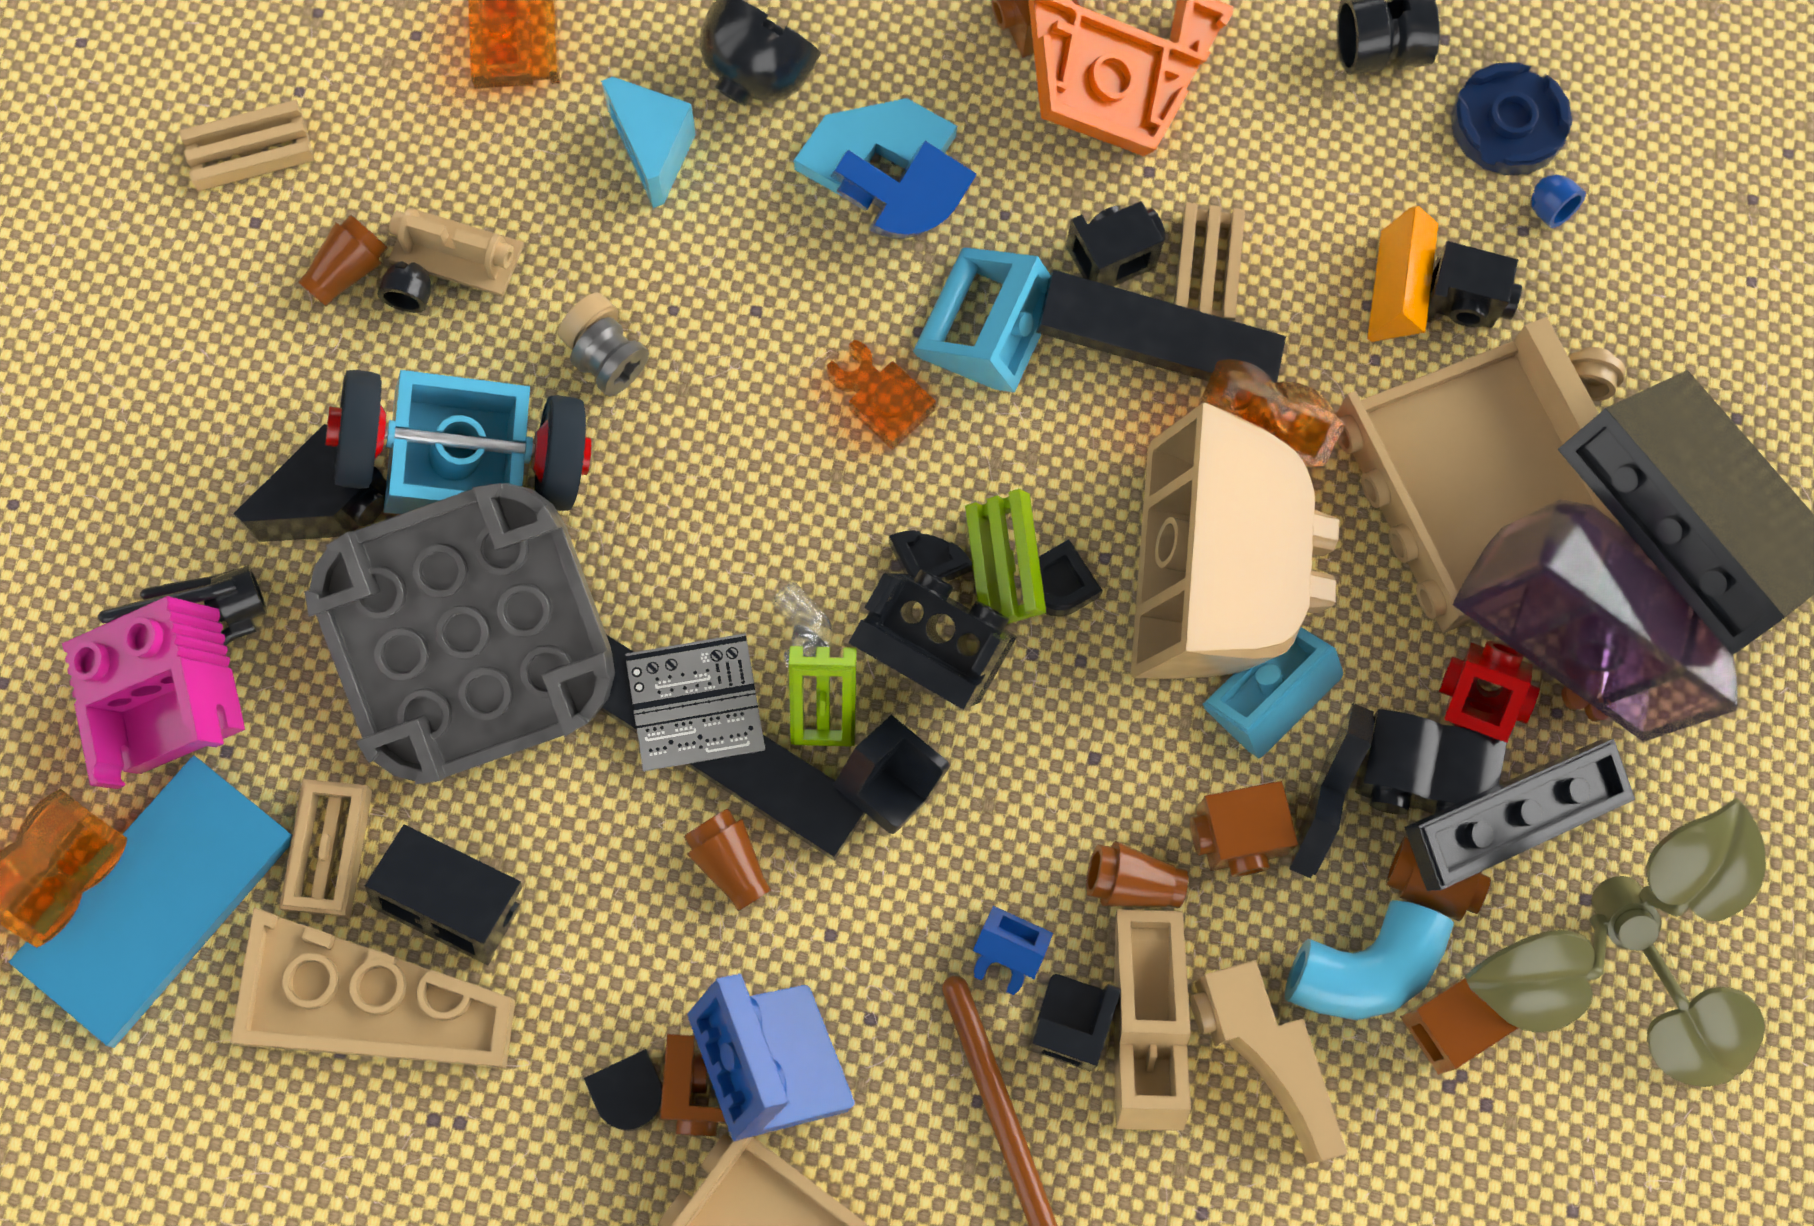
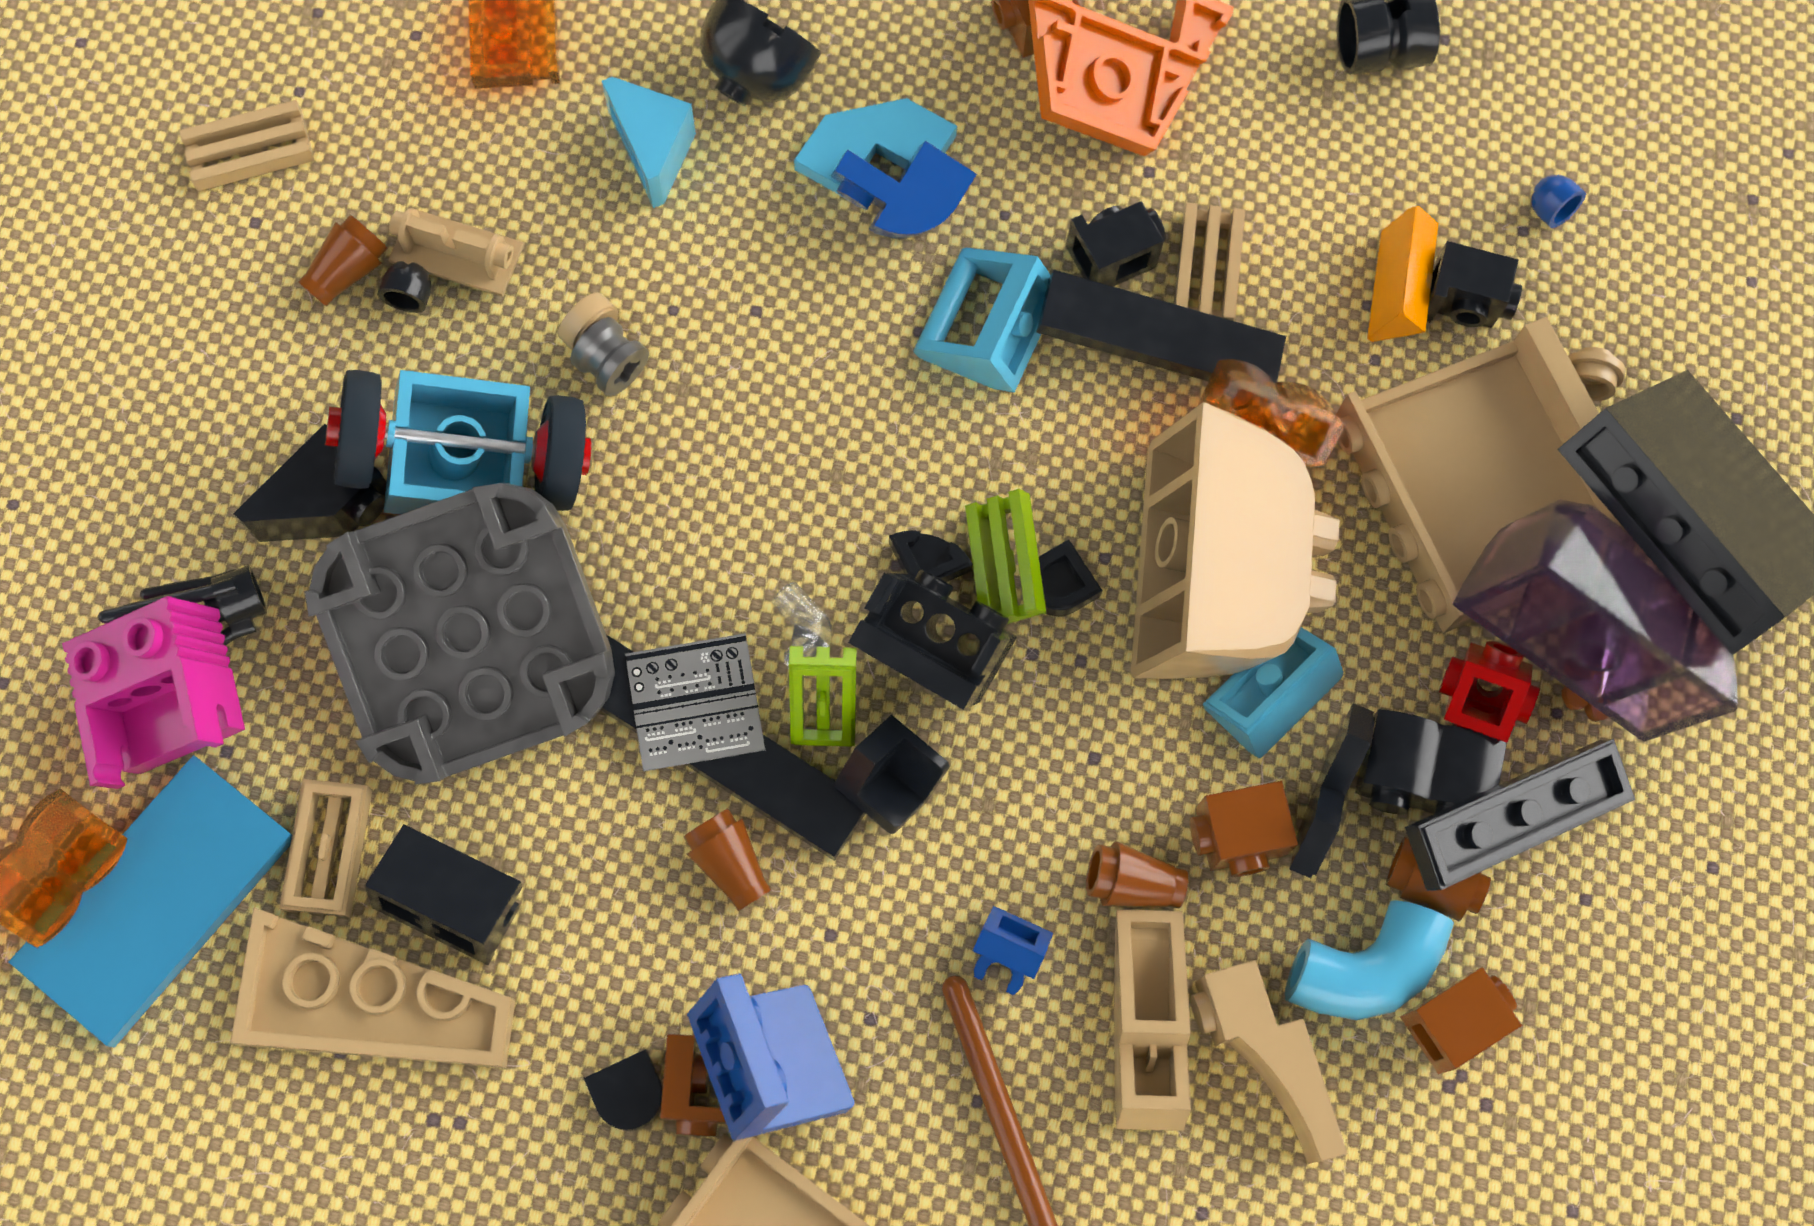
clear orange plate [827,340,936,450] -> none
black panel [1027,974,1121,1072] -> none
dark blue tile [1450,62,1573,176] -> none
olive plant [1465,798,1766,1087] -> none

